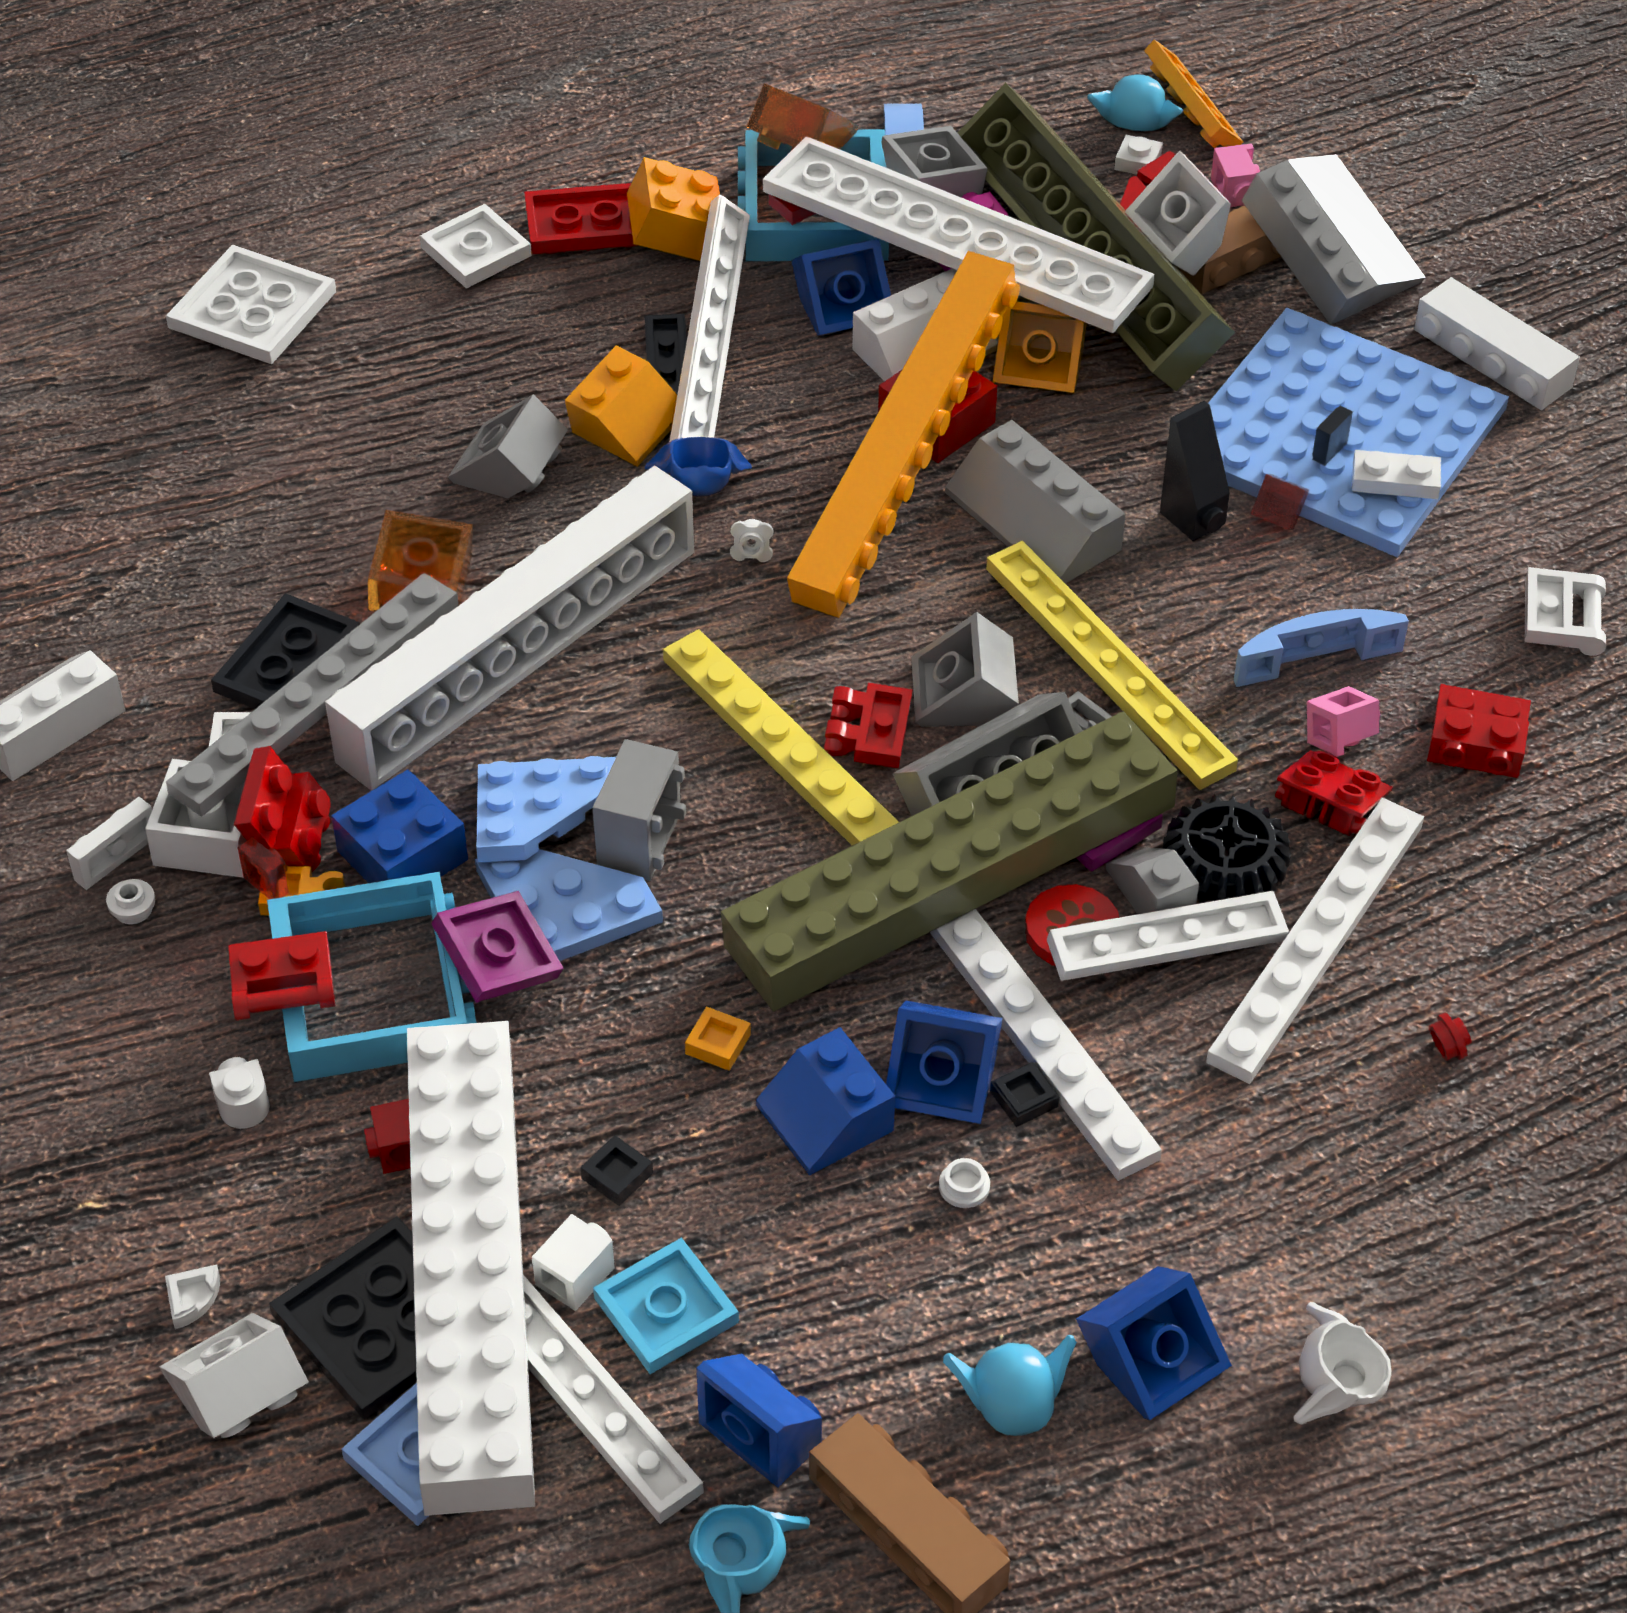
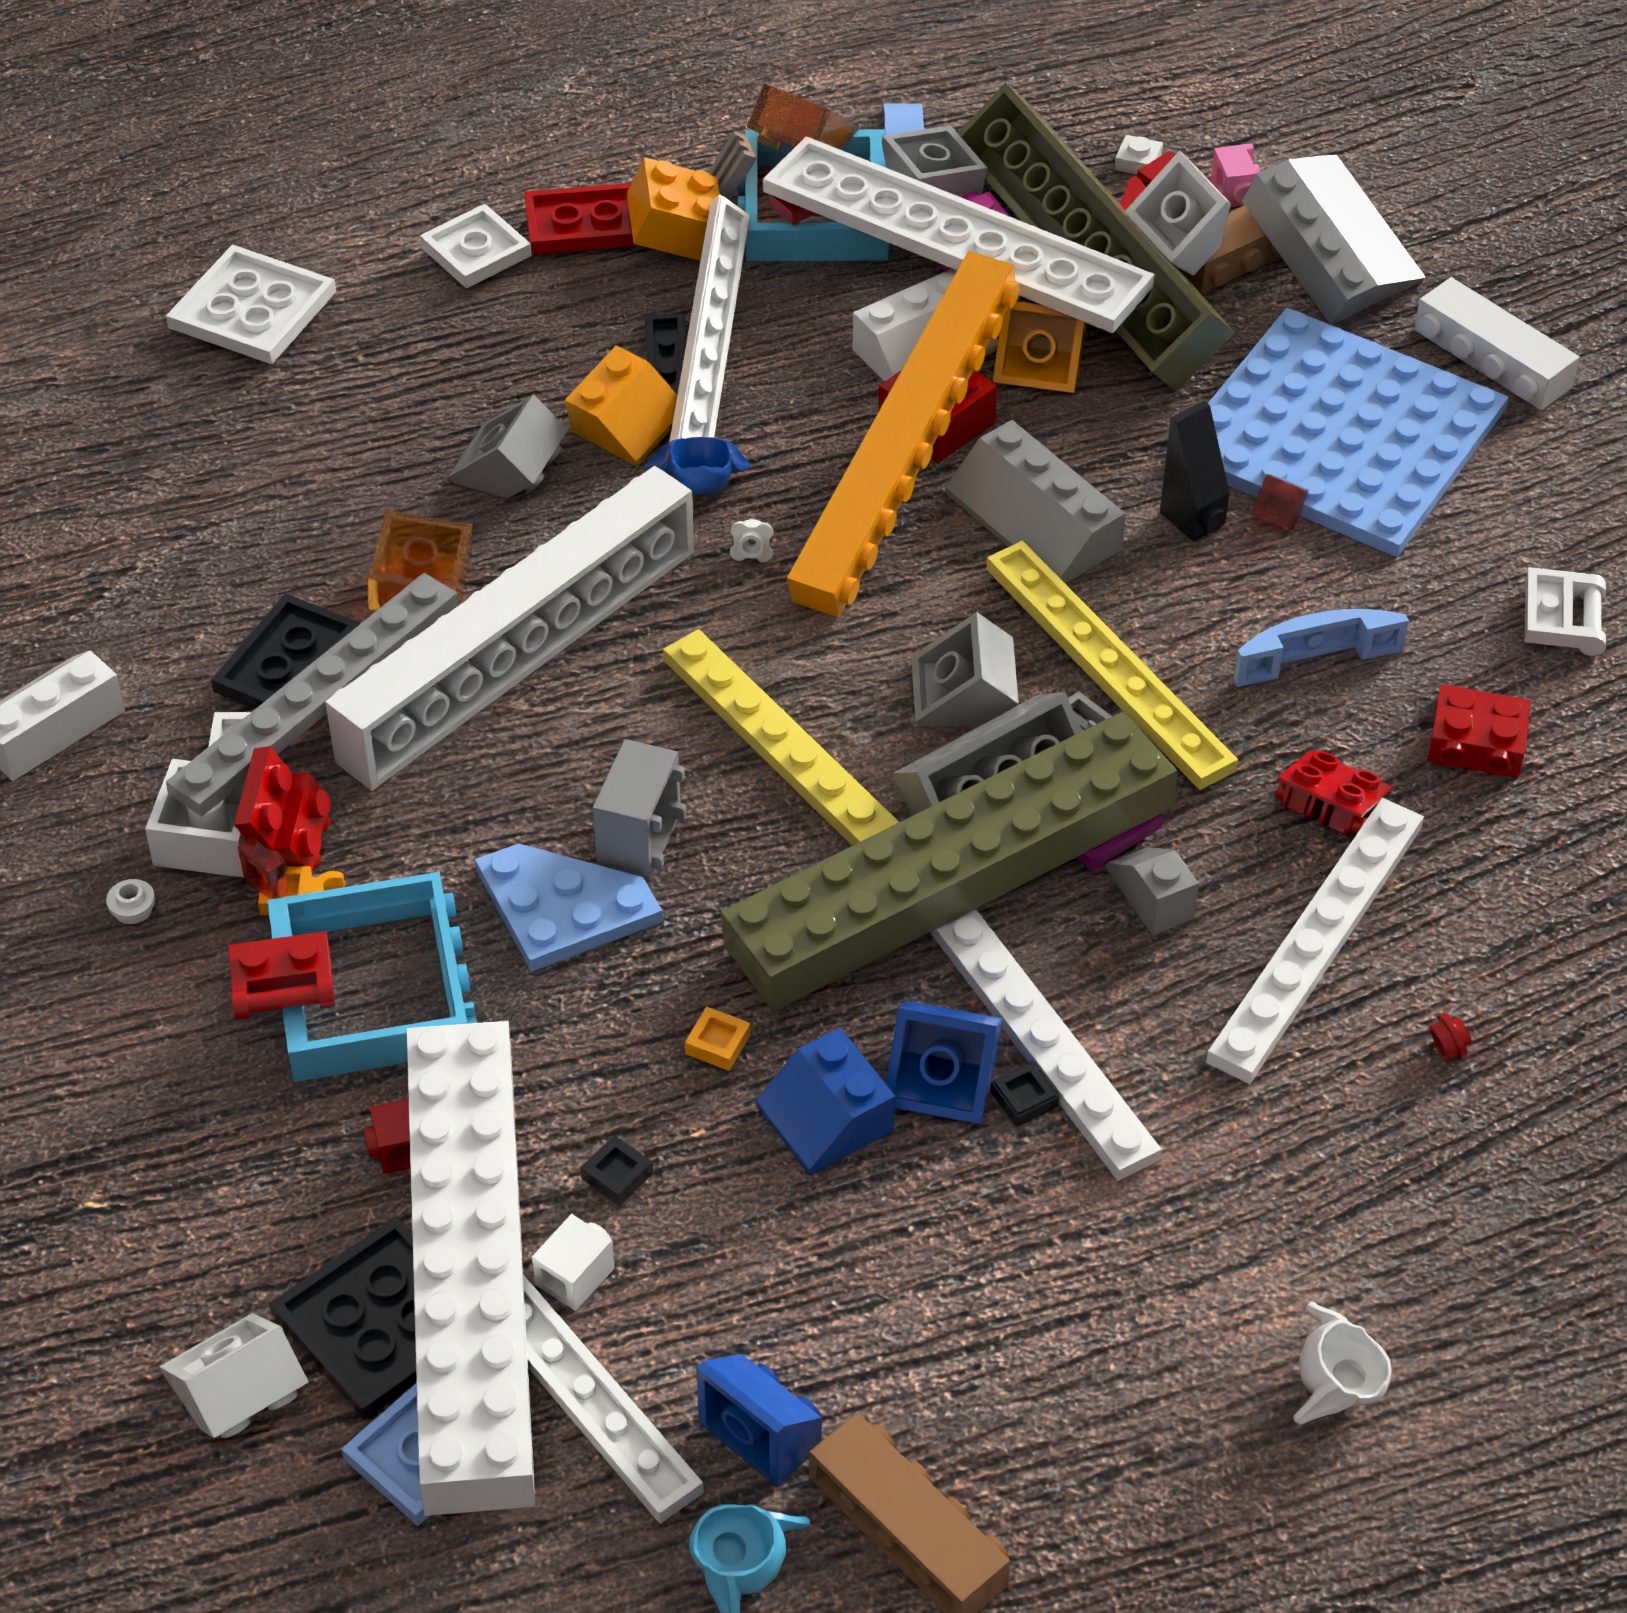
white plate [66,797,152,890] -> none
white tile [165,1265,220,1329] -> none
white plate [209,1057,270,1129] -> none
blue brick [331,769,468,883] -> none
magenta plate [431,891,564,1003] -> none
light blue plate [476,756,616,863] -> none
medium azure plate [593,1237,739,1374] -> none
blue slope [791,239,891,336] -> none
red plate [824,682,913,769] -> none
white plate [939,1158,990,1208] -> none
medium azure piece [943,1335,1077,1436] -> none
red tile [1025,884,1120,966] -> none
white plate [1046,891,1289,981] -> none
blue slope [1076,1266,1232,1420] -> none
medium azure piece [1087,74,1183,131] -> none
light orange plate [1144,40,1243,148] -> none
black gear [1162,793,1291,903] -> none
bright pink brick [1307,686,1380,757] -> none
black tile [1312,405,1353,466] -> none
white plate [1352,450,1441,499] -> none
none -> light grey tile [708,131,756,201]

